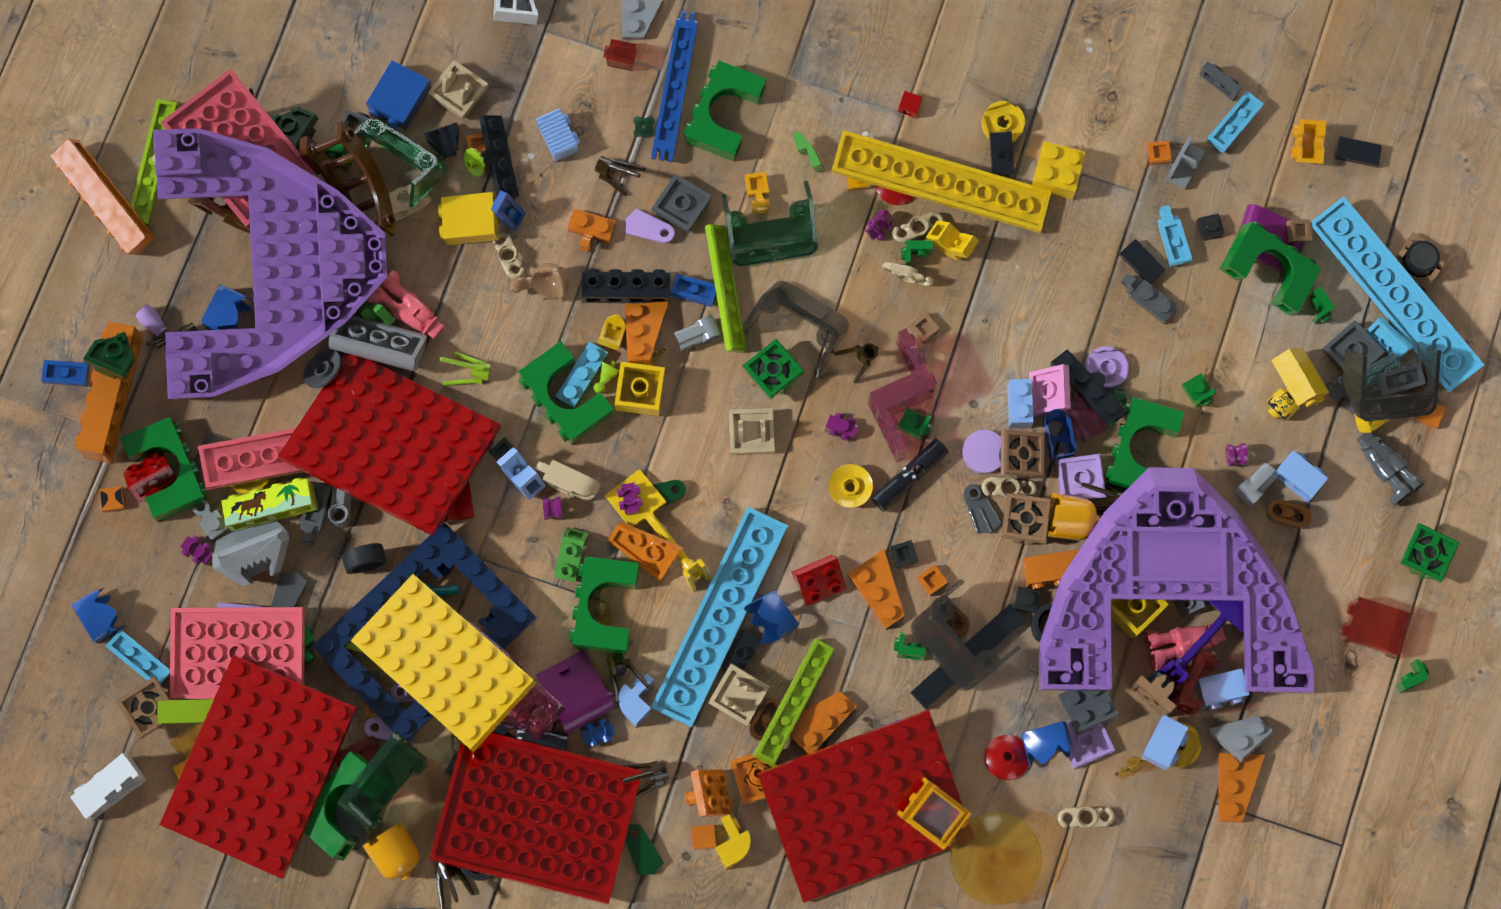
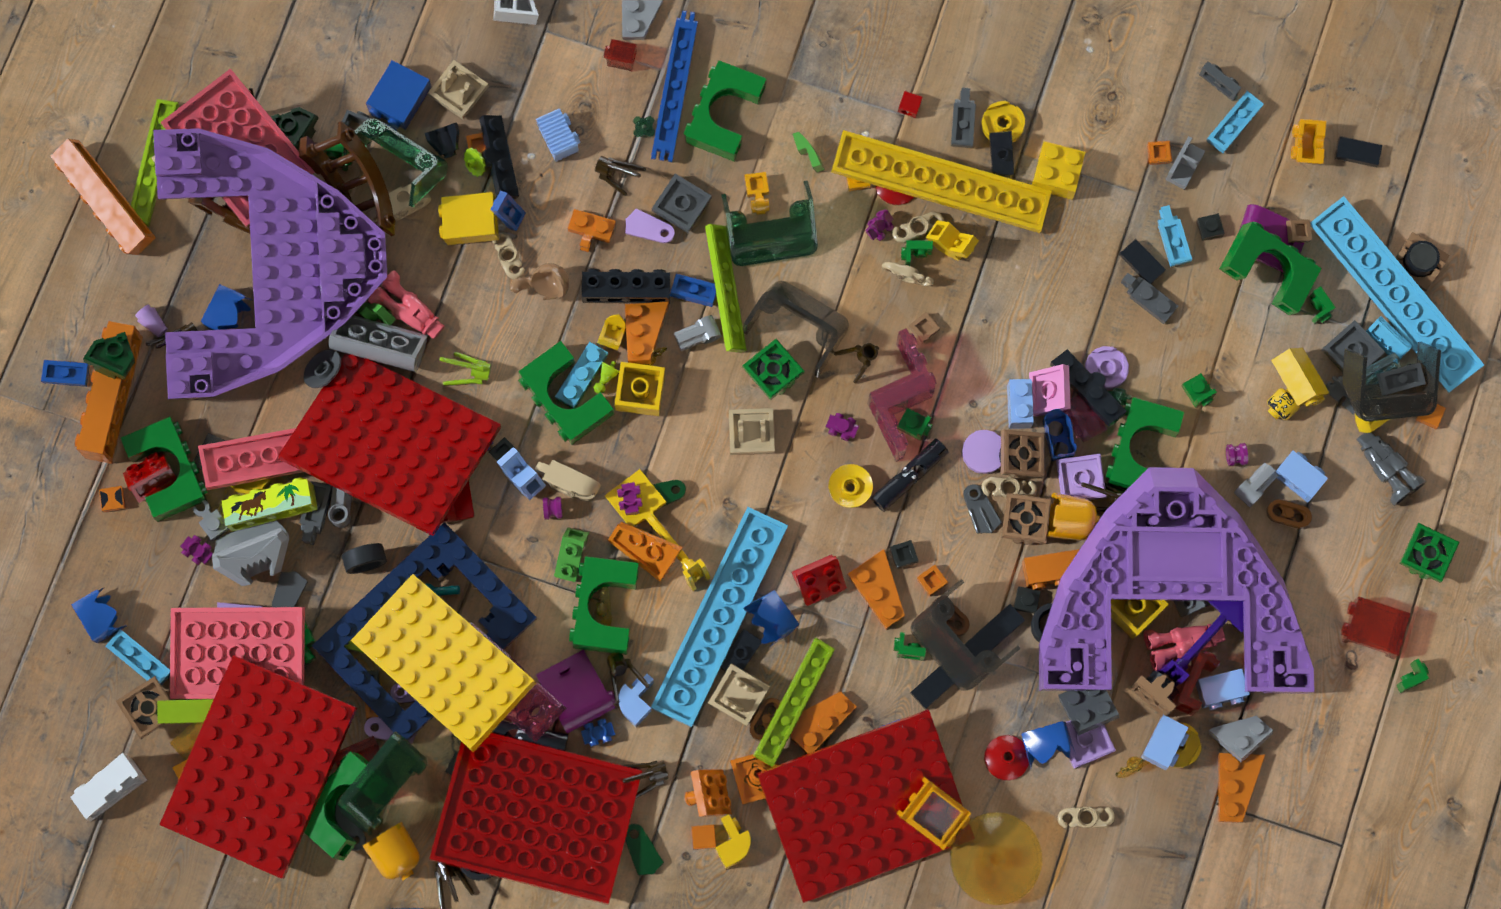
none -> dark grey hinge [951,88,976,148]

